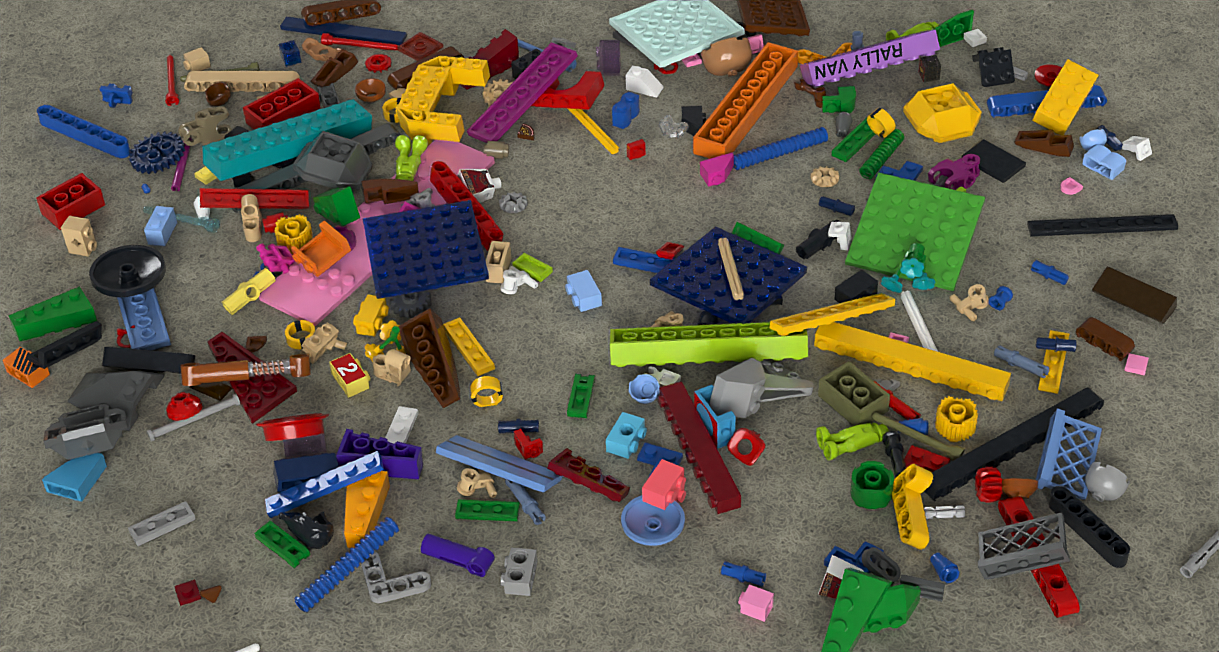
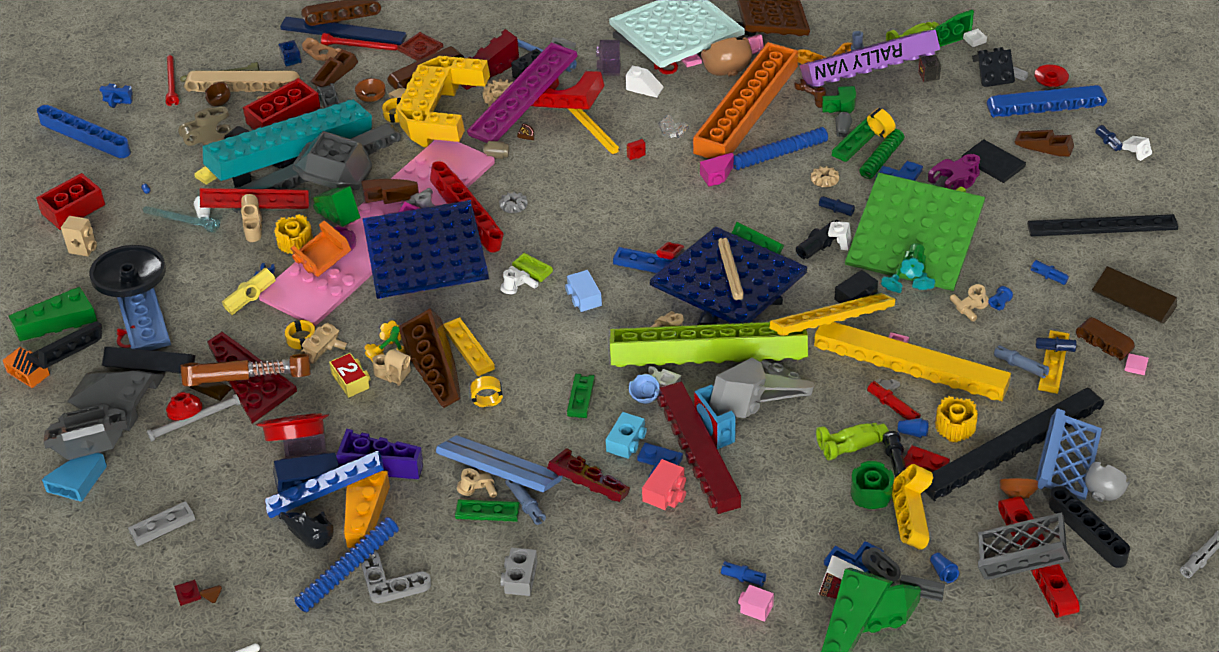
dark blue gear [129,131,185,174] -> none
light blue brick [144,206,177,246] -> none
magenta piece [171,130,192,191] -> none
tan brick [183,47,211,71] -> none
reddish brown tile [245,336,267,353] -> none
green plate [254,521,311,568] -> none
dark pink piece [256,243,295,274] -> none
red brick [262,212,288,234] -> none
yellow brick [353,294,389,337] -> none
red gear [365,54,392,73] -> none
white plate [385,406,418,443] -> none
dark grey gear [390,284,432,319] -> none
lime piece [395,135,428,181] -> none
dark purple piece [421,534,495,577] -> none
torso [457,169,501,203] -> none
tan brick [484,241,512,284] -> none
dark blue pin [498,418,539,434] -> none
red bracket [514,429,543,460] -> none
blue brick [612,92,640,129] -> none
medium blue dish [621,495,685,546] -> none
black slope [681,106,706,136] -> none
red piece [727,428,766,466] -> none
olive brick [818,361,890,426] -> none
olive piece [872,412,965,461] -> none
white axle [901,290,938,352] -> none
yellow piece [903,83,982,143] -> none
light grey axle [924,505,965,519] -> none
red gear [975,467,1003,503] -> none
yellow brick [1032,59,1099,135] -> none
bright pink tile [1060,177,1083,195] -> none
light blue hair [1079,129,1107,151] -> none
light blue brick [1082,144,1126,180] -> none

